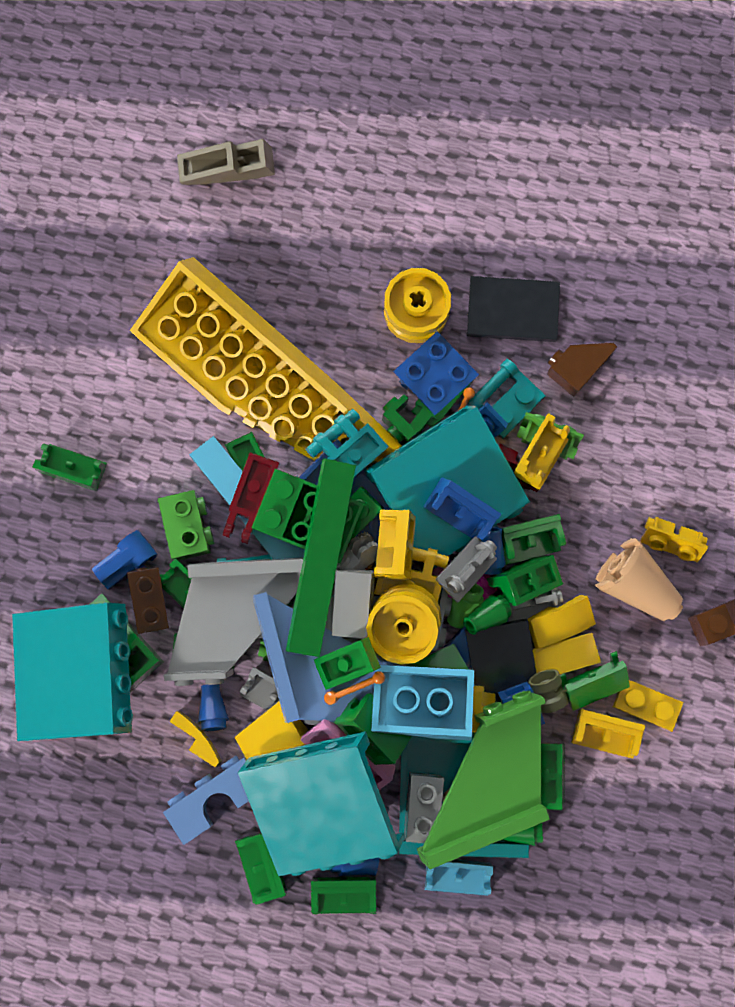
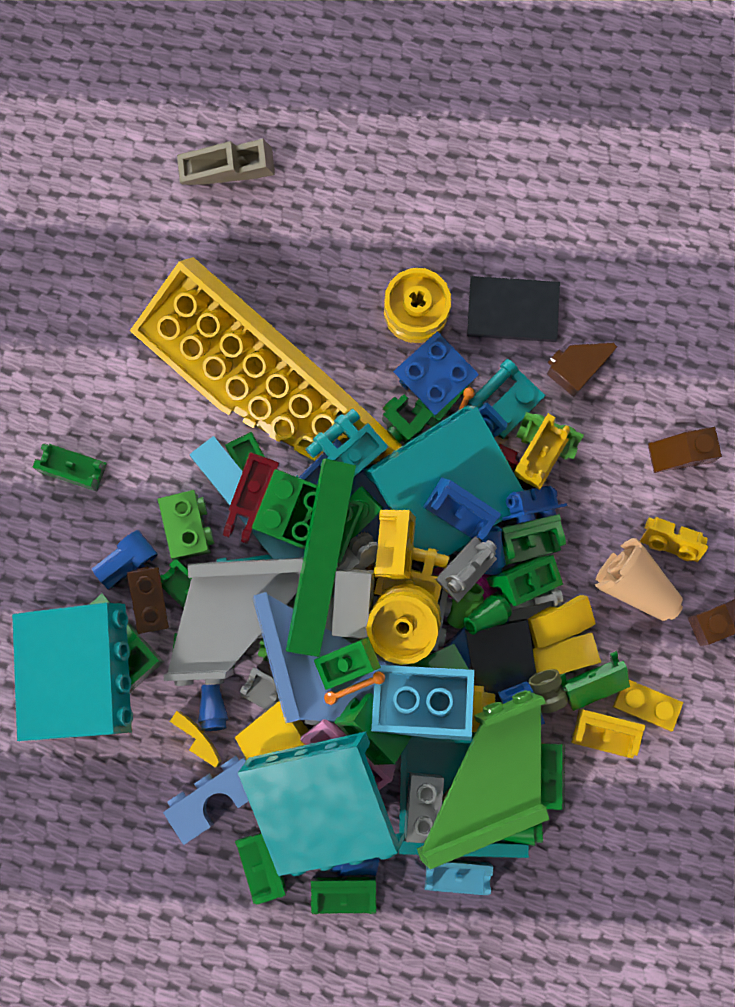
none -> blue hinge [503,486,568,524]
none -> reddish brown slope [648,427,722,473]

